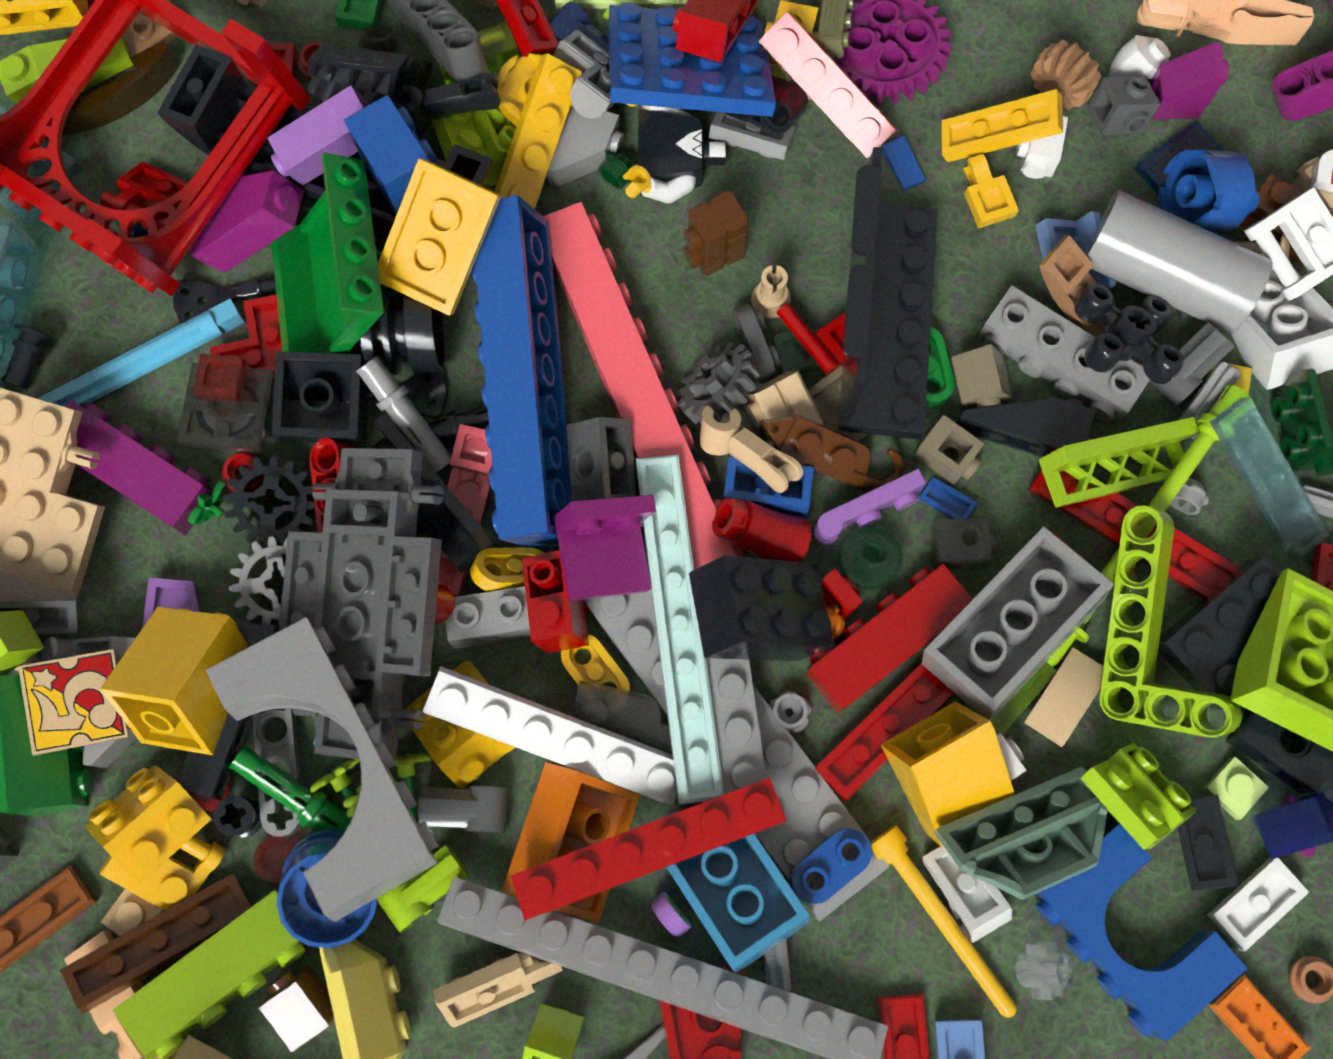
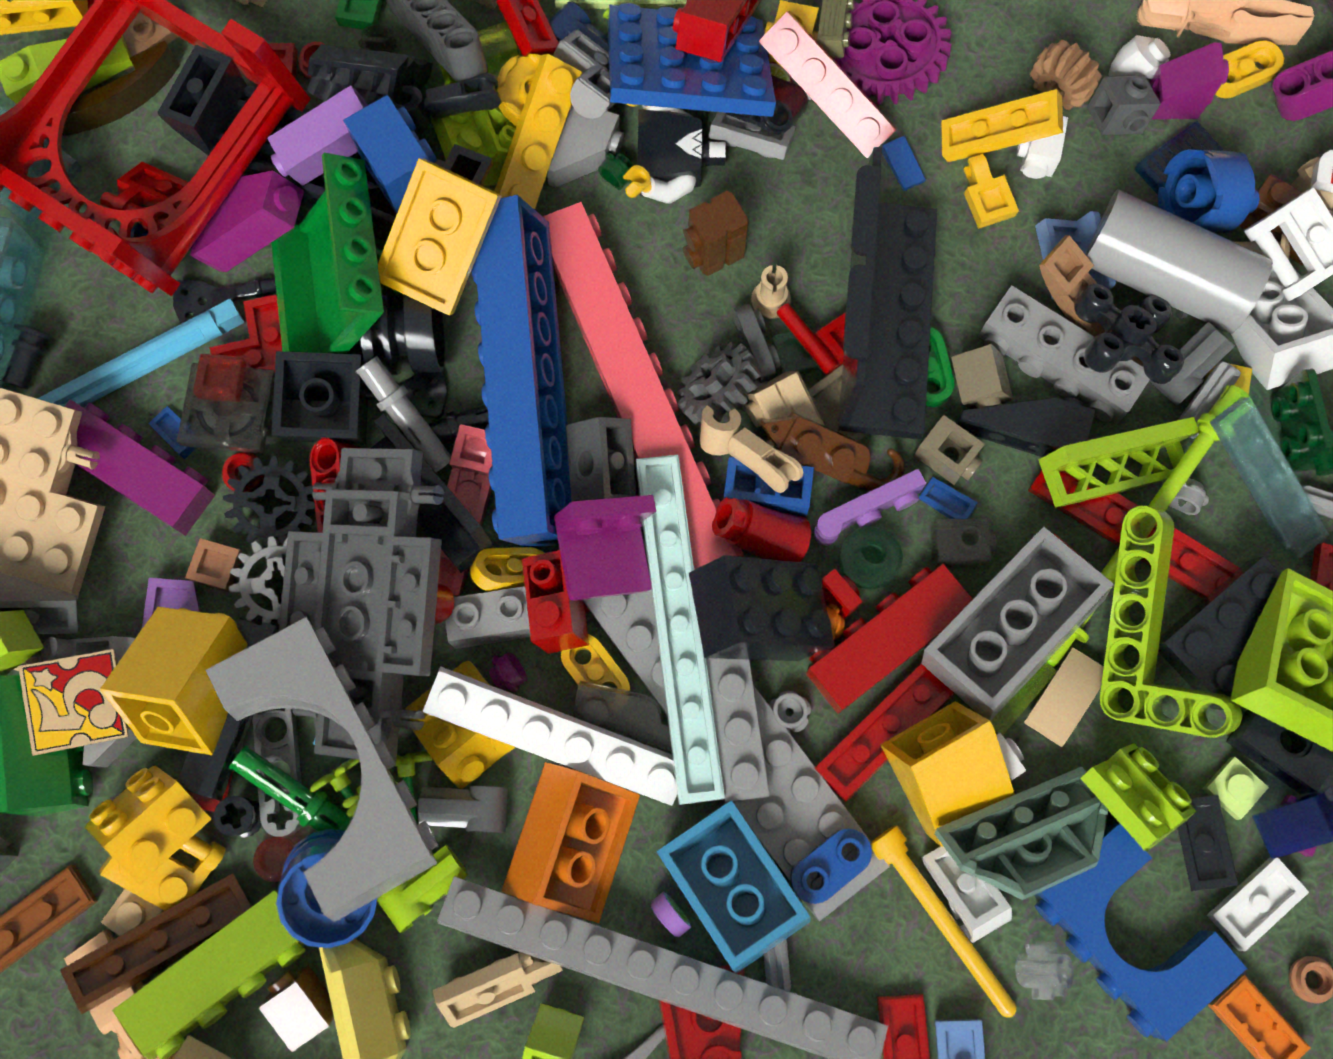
green plant [187,480,226,525] -> none
red plate [510,777,787,921] -> none
none -> blue piece [148,406,204,459]
none -> nougat plate [185,538,244,593]
none -> magenta plate [489,652,528,693]
none -> yellow plate [1215,41,1284,98]

